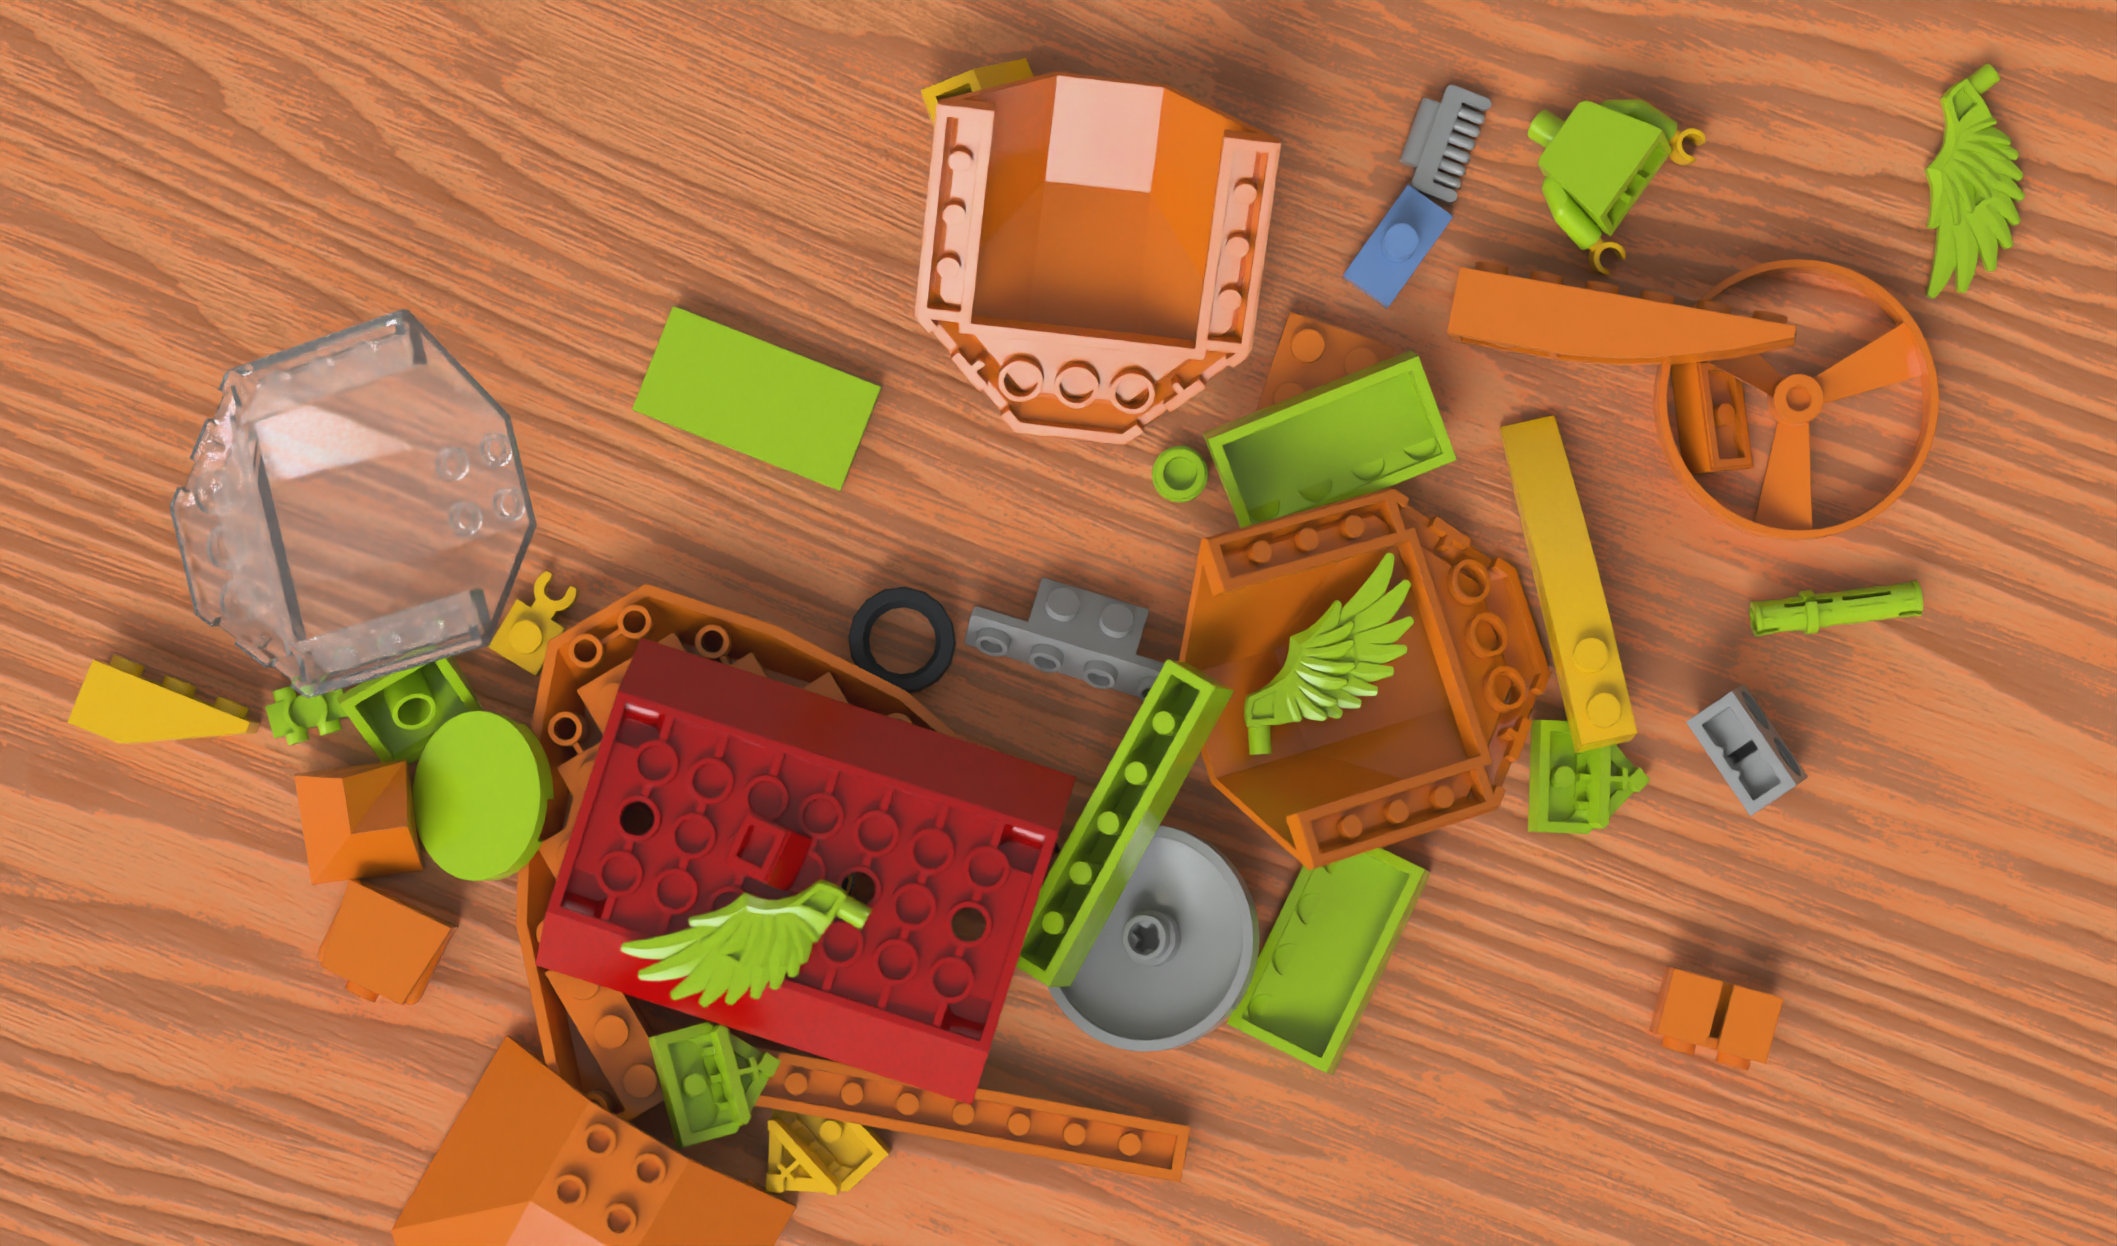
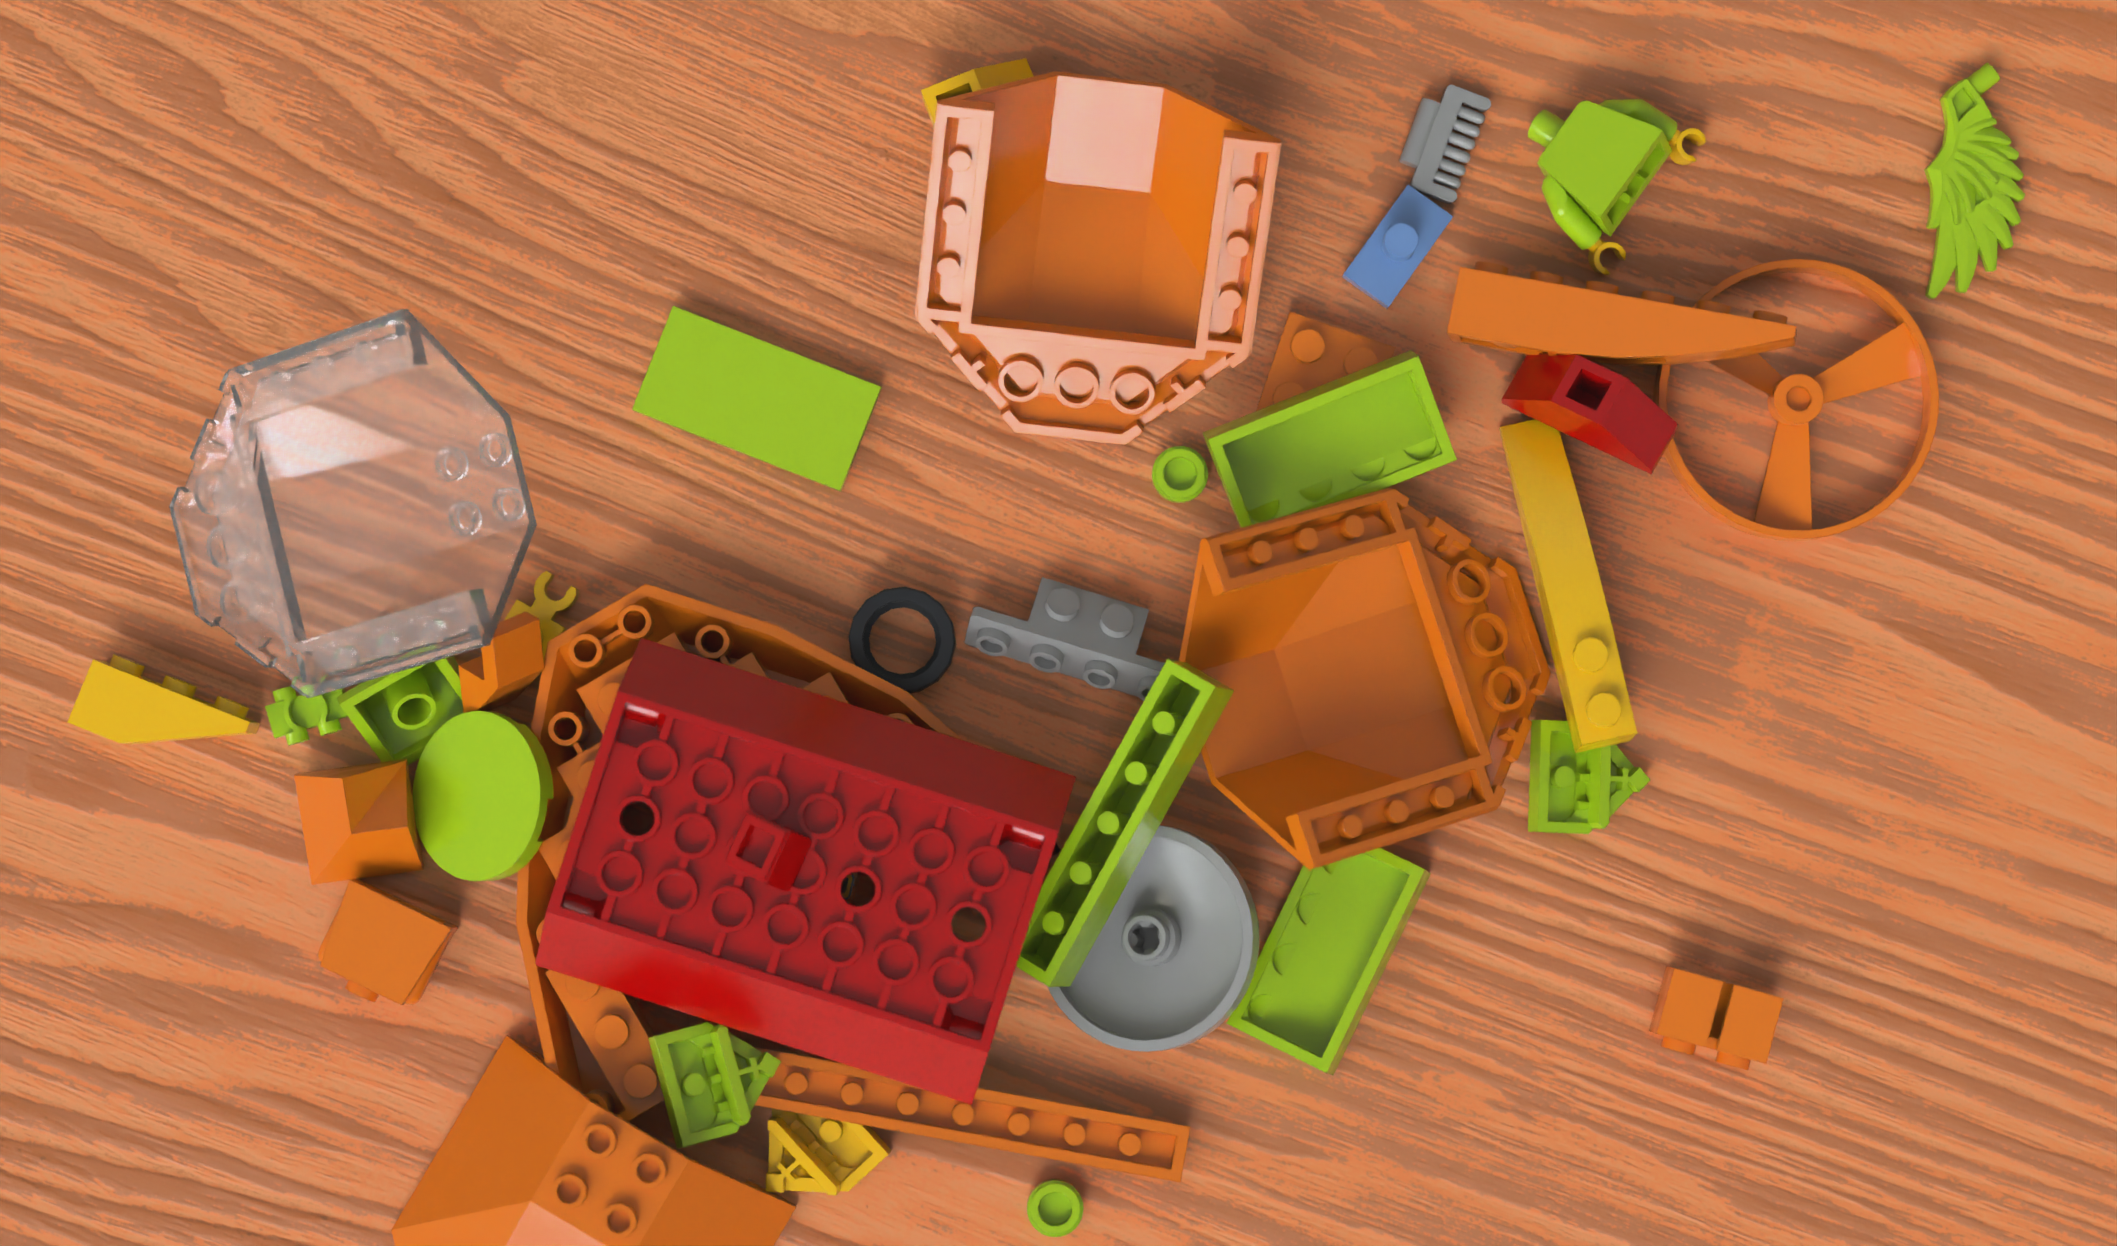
lime animal [621,879,872,1007] -> none
lime animal [1244,553,1414,755] -> none
orange slope [1671,361,1753,476] -> none
light grey brick [1686,684,1808,816] -> none
lime pin [1749,580,1923,637] -> none
none -> orange slope [458,612,544,713]
none -> lime tile [1027,1179,1083,1237]
none -> red slope [1501,353,1678,475]

